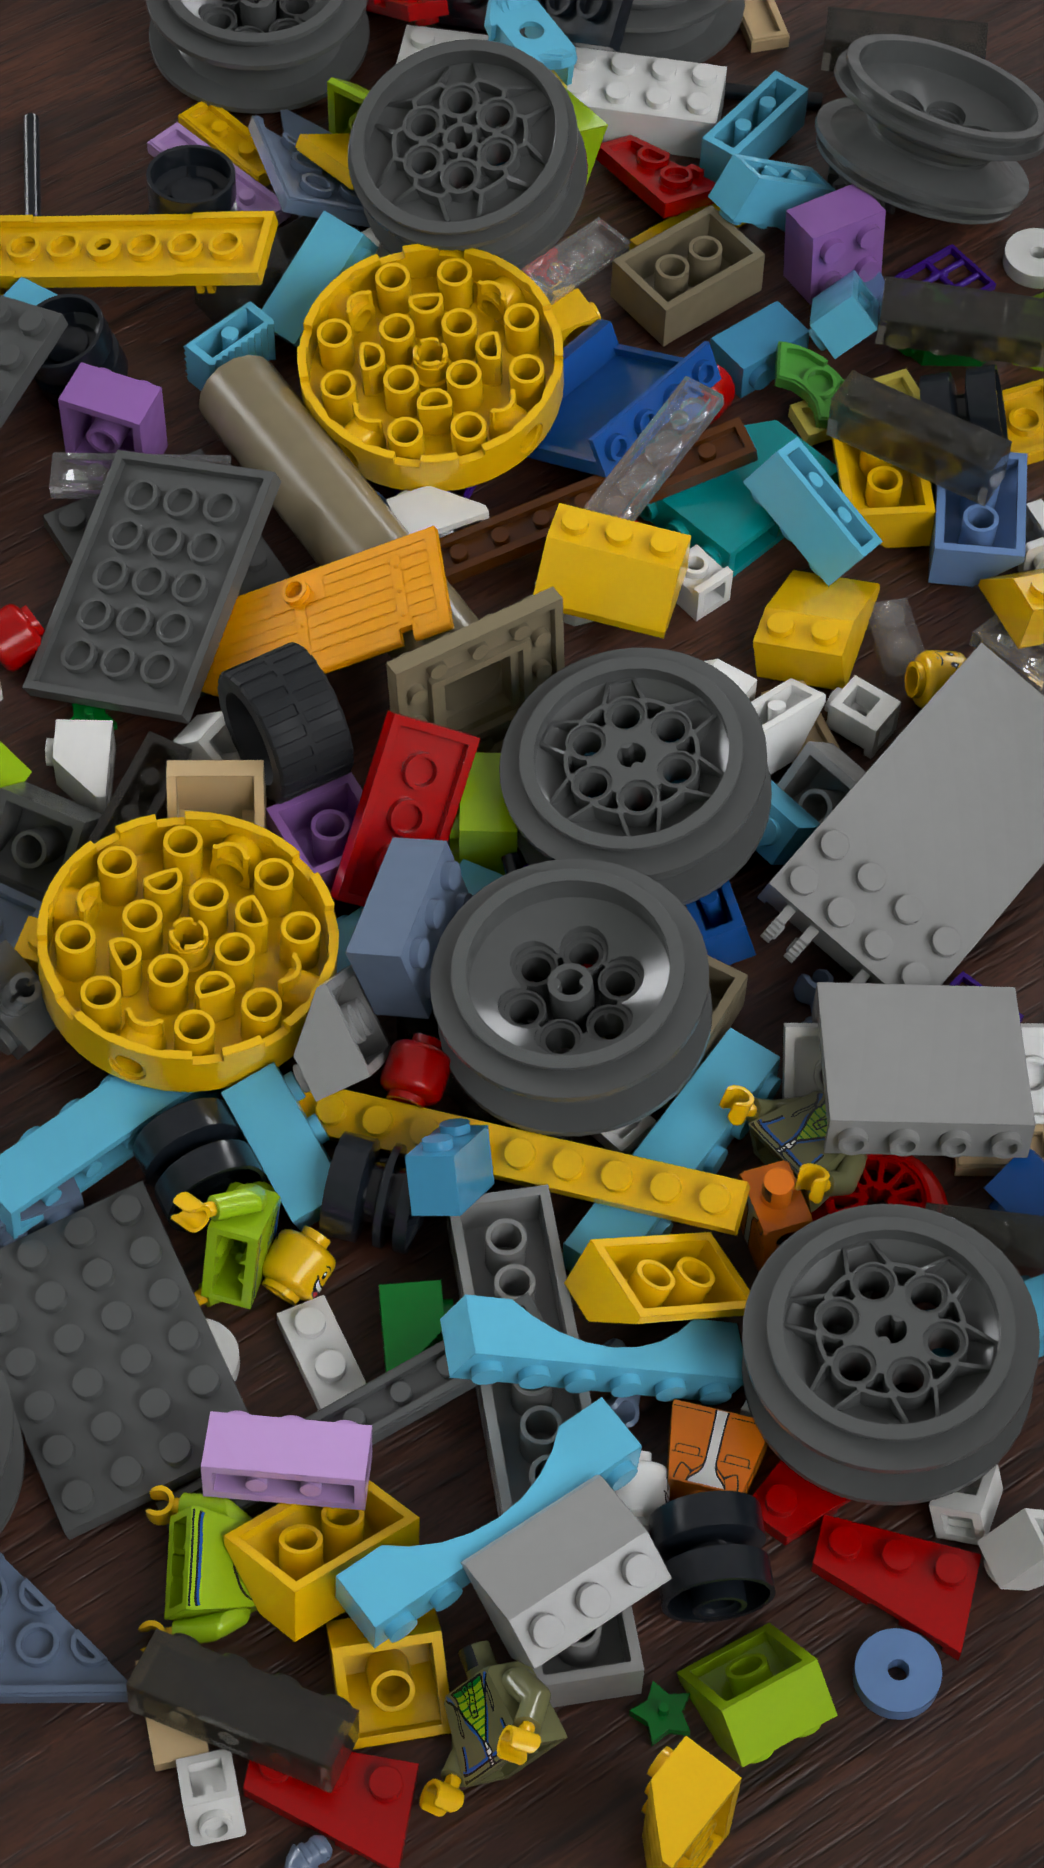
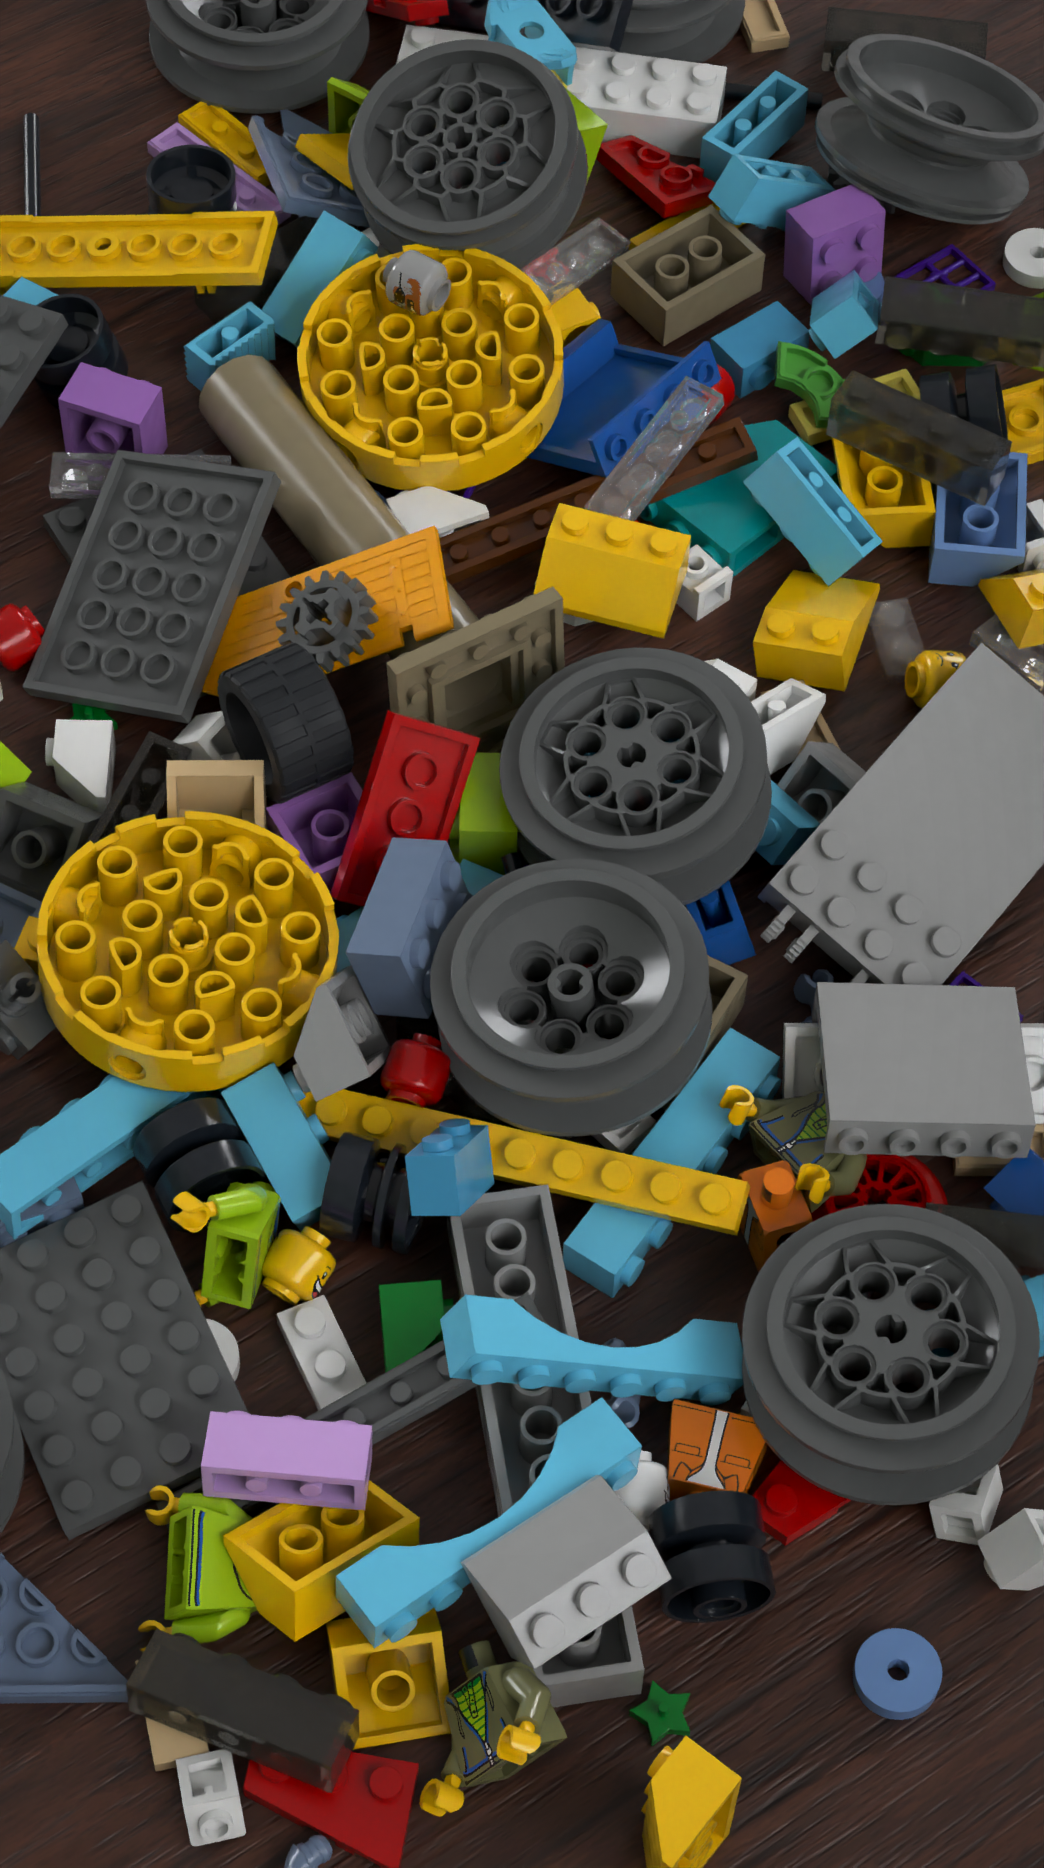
yellow slope [564,1232,750,1324] -> none
lime slope [676,1622,838,1767] -> none
red wing [811,1514,981,1661] -> none
white brick [824,675,901,759] -> none
none -> dark grey gear [276,570,378,673]
none -> light grey head [383,250,451,316]

